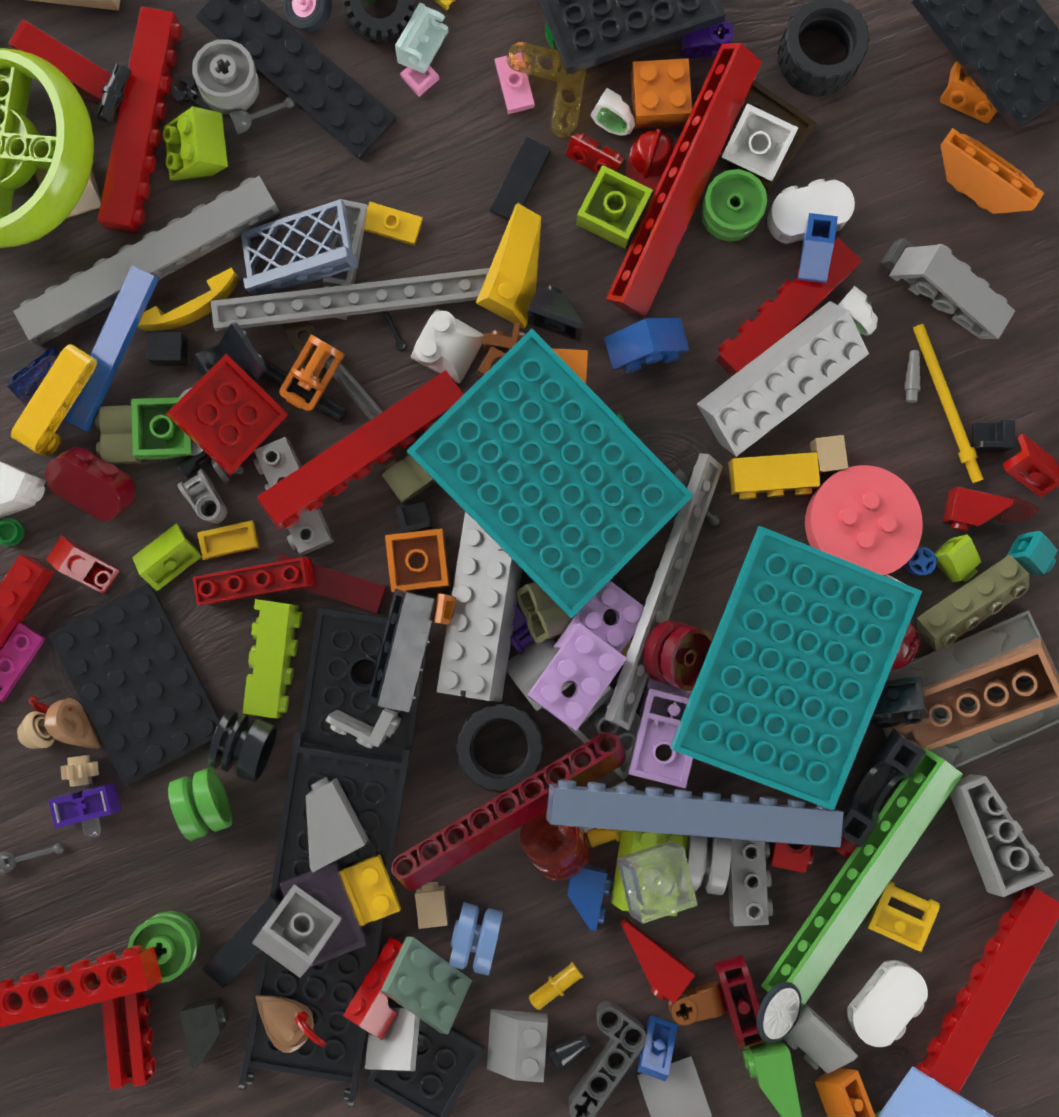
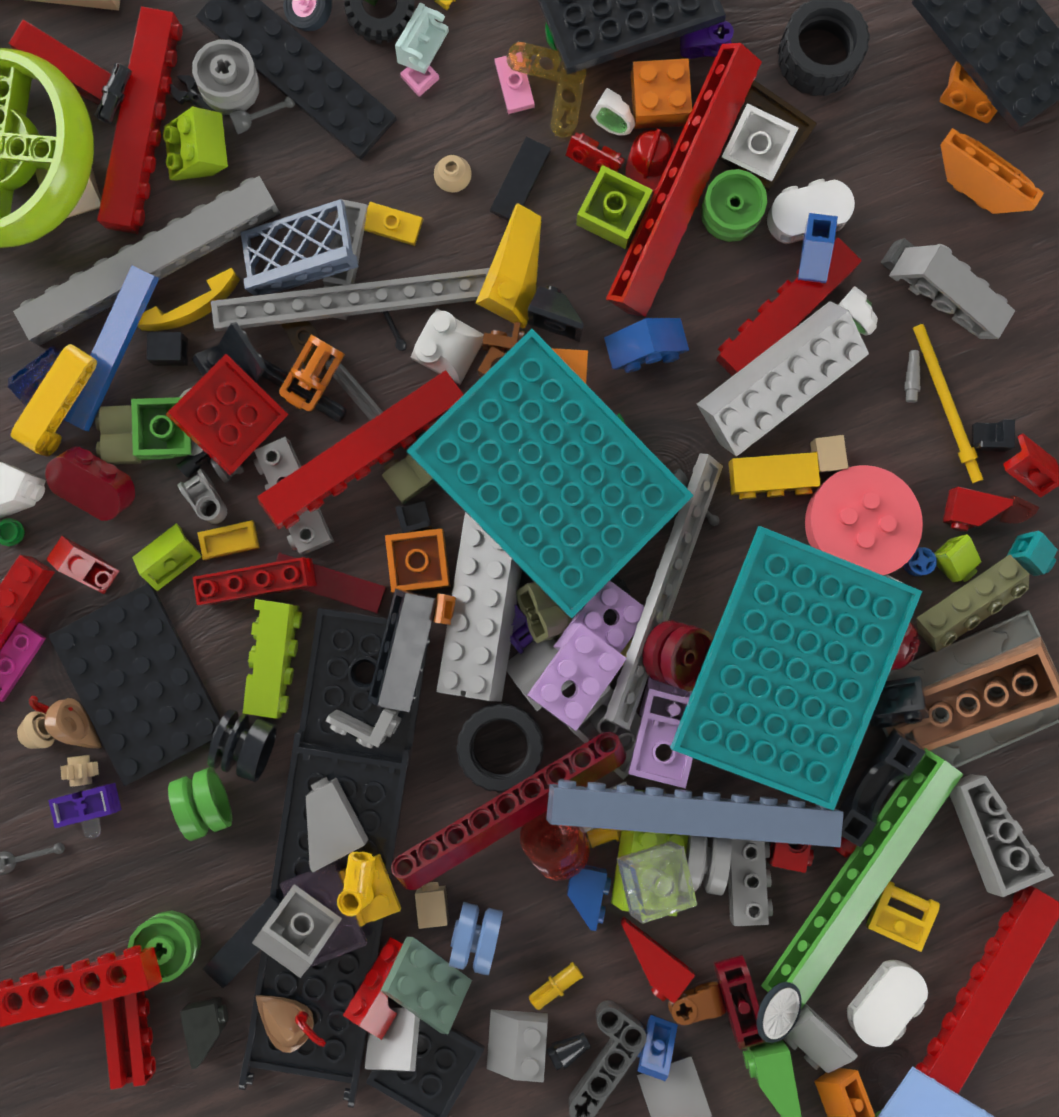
none -> yellow piece [337,851,376,916]
none -> tan cone [434,155,471,193]

